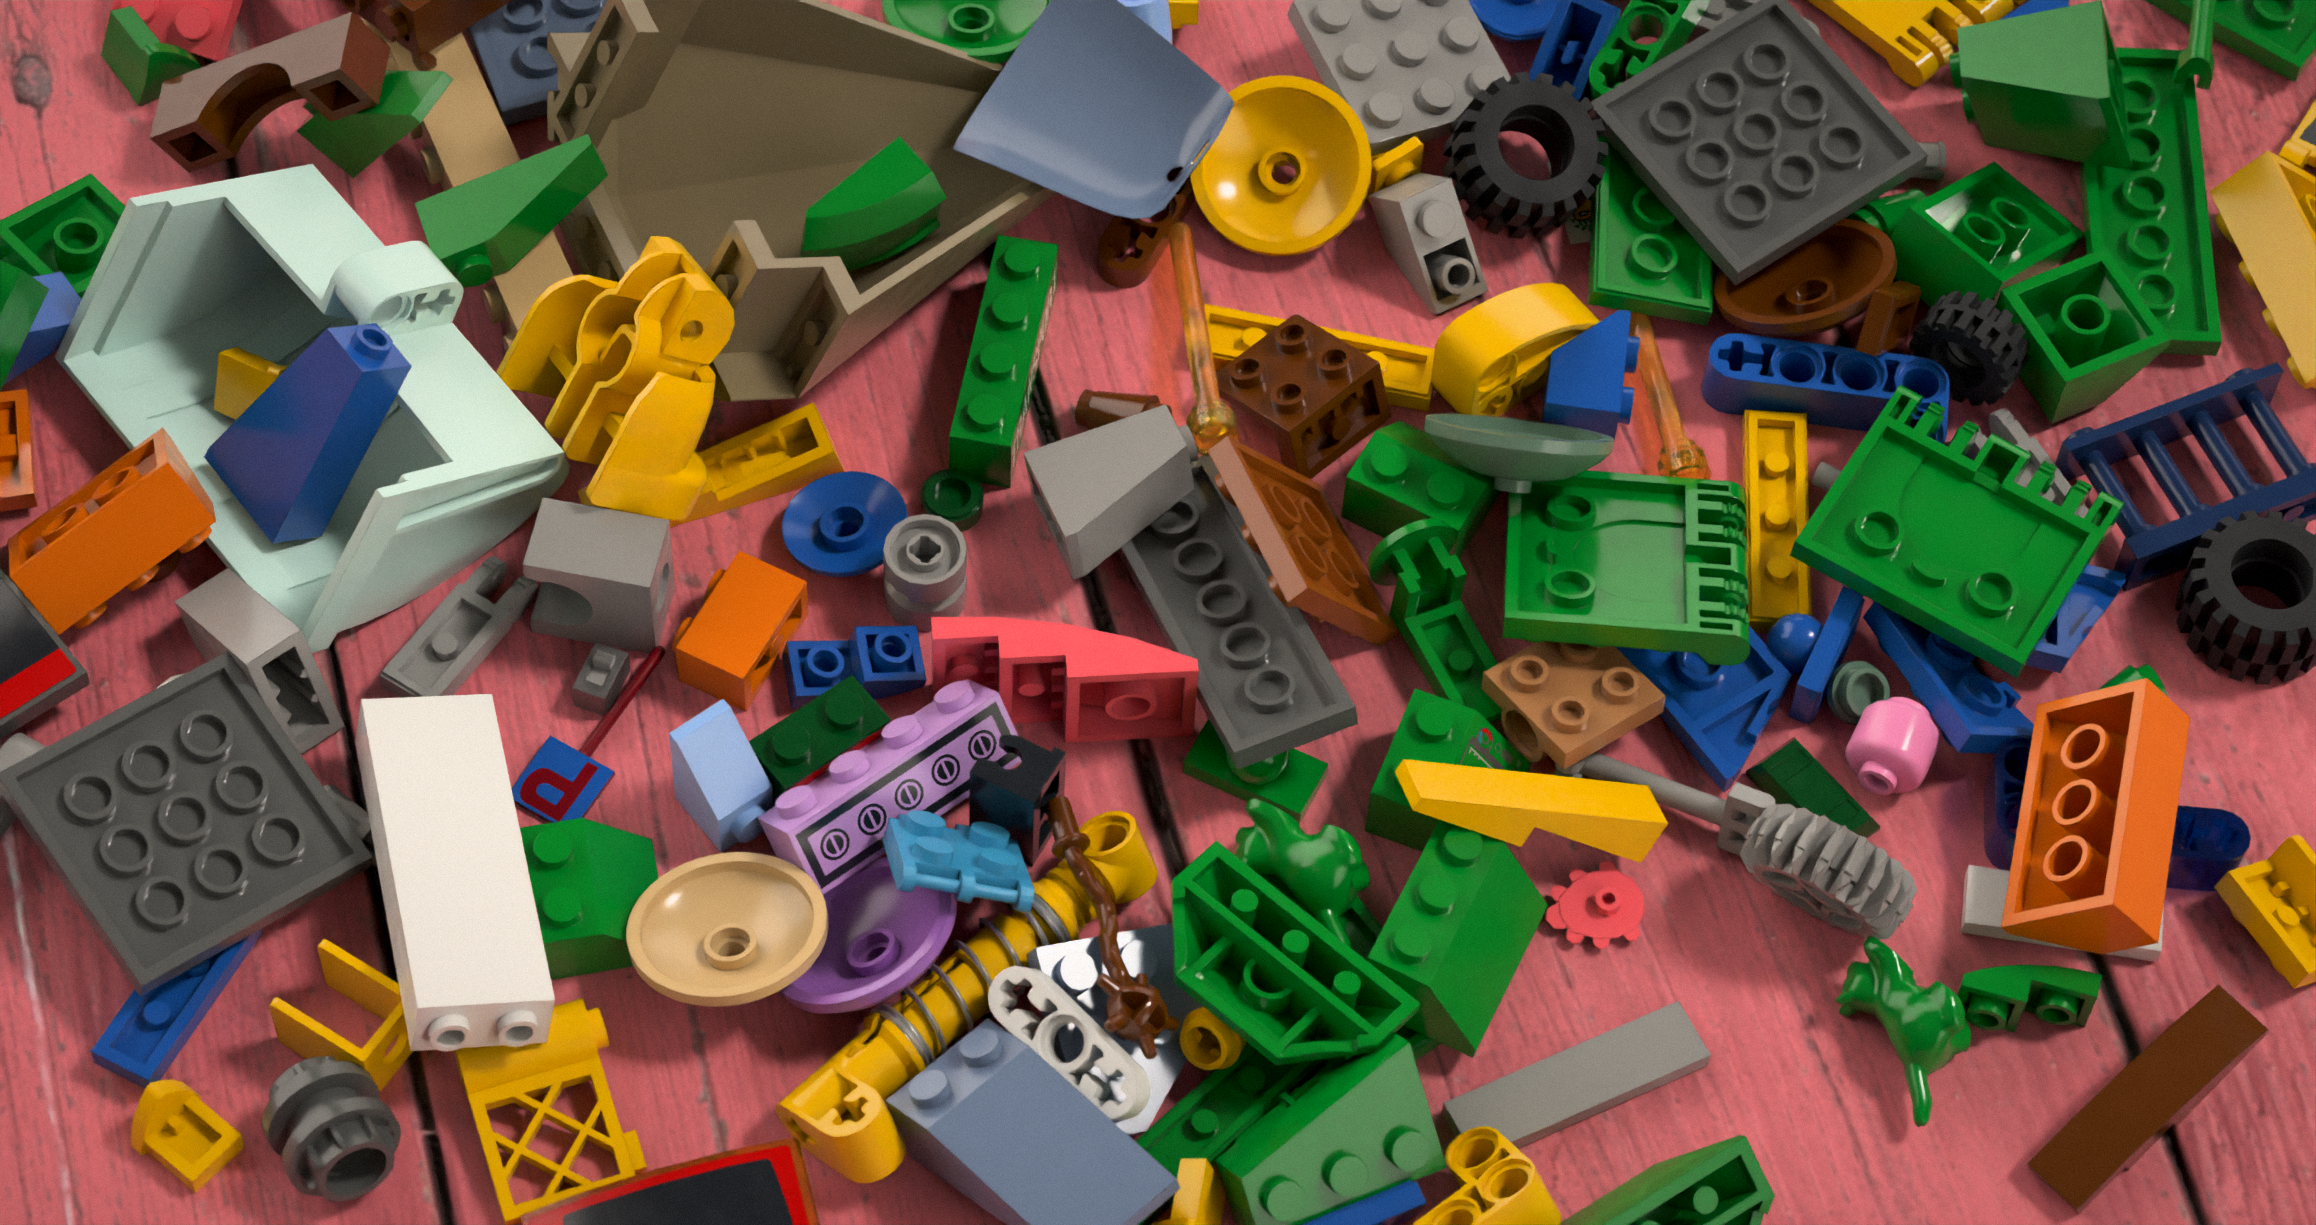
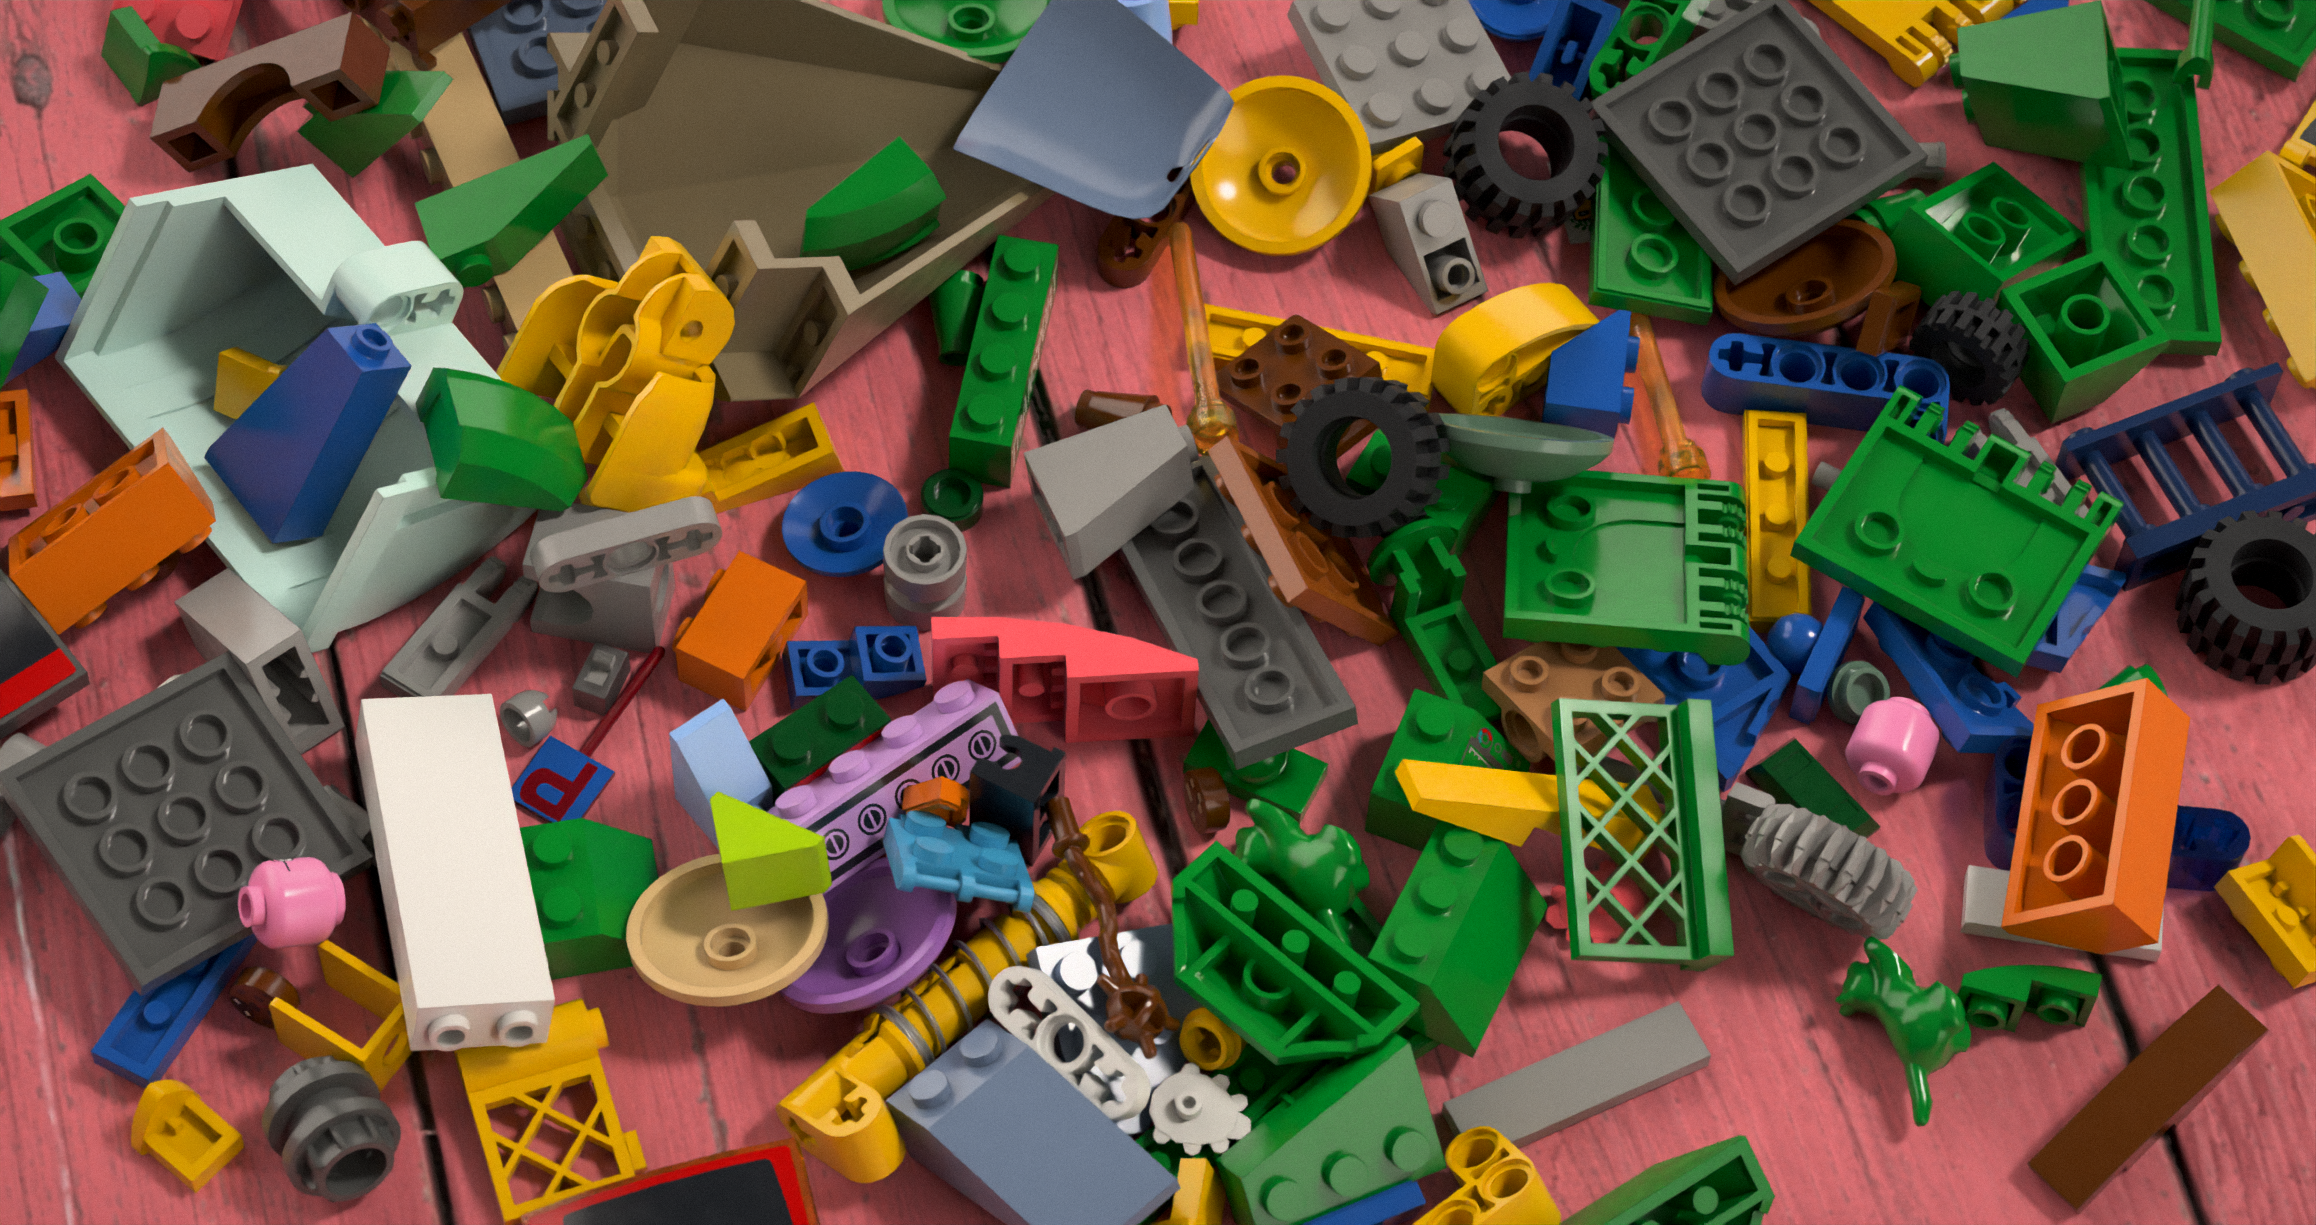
none -> reddish brown tile [229,966,300,1029]
none -> bright pink head [238,857,345,949]
none -> green slope [415,367,589,512]
none -> light grey hinge [500,690,558,747]
none -> light grey beam [530,496,722,592]
none -> lime slope [710,791,832,911]
none -> orange tile [902,776,970,827]
none -> green cone [928,270,985,366]
none -> white piece [1149,1062,1251,1156]
none -> reddish brown tile [1183,766,1230,835]
none -> black tyre [1276,377,1451,539]
none -> green fence [1551,698,1734,971]

